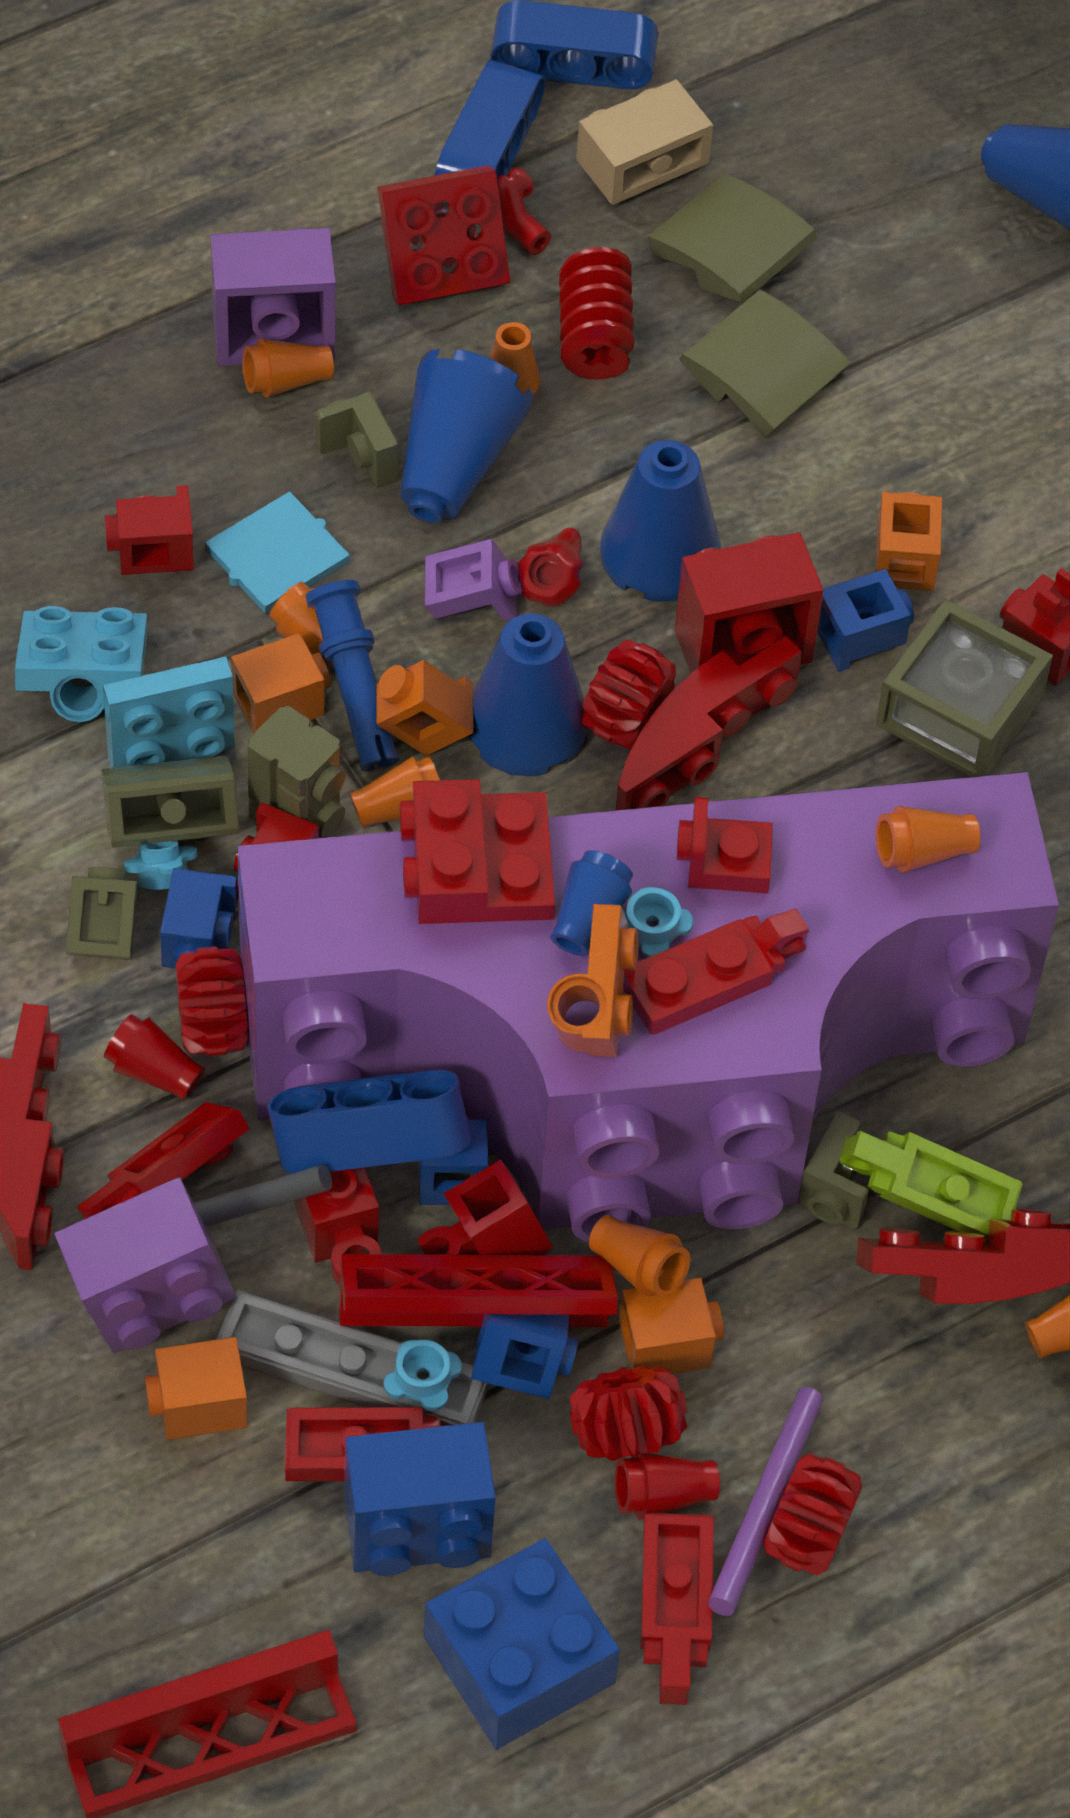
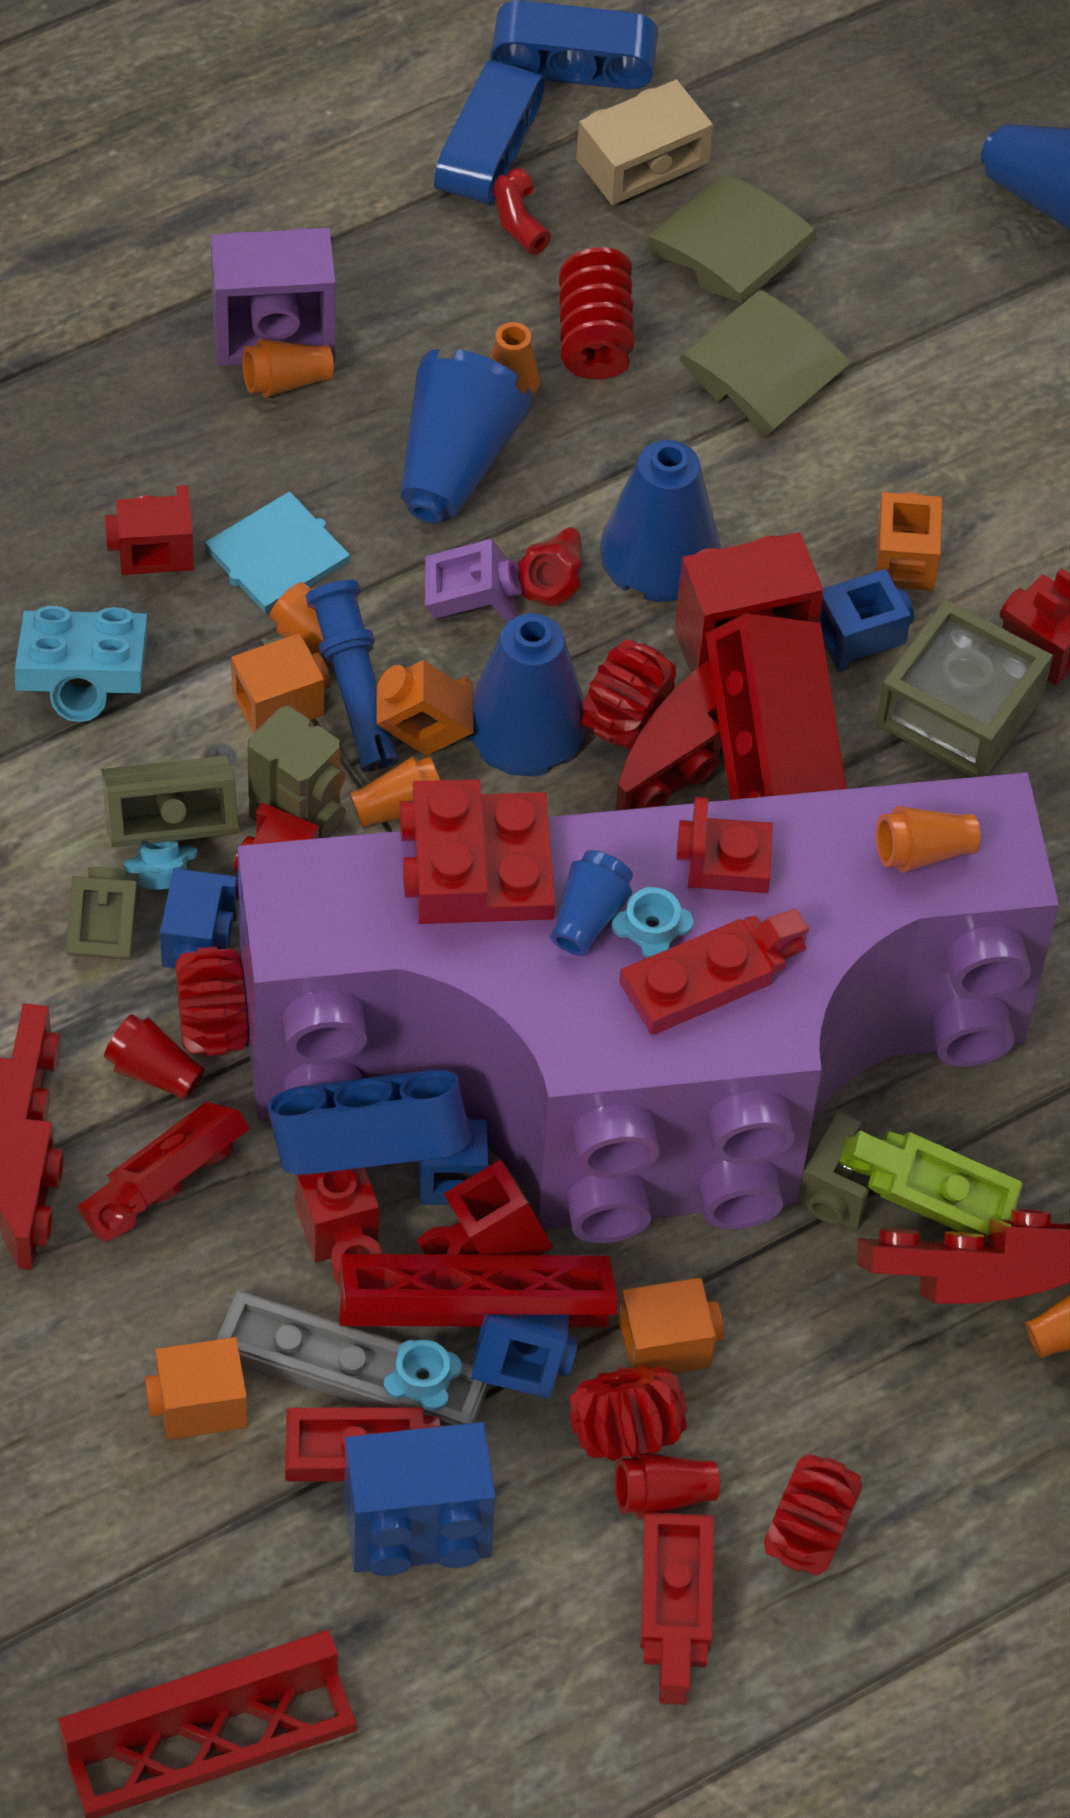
medium lavender brick [54,1177,237,1354] -> none
medium azure plate [103,657,235,768] -> none
dark grey bar [194,1164,332,1227] -> none
olive bracket [315,392,399,488] -> none
red plate [377,165,511,305] -> none
blue brick [424,1538,620,1750] -> none
orange plate [547,904,638,1057] -> none
orange cone [589,1215,690,1297] -> none
medium lavender bar [708,1387,823,1616] -> none
none -> red brick [705,613,847,800]

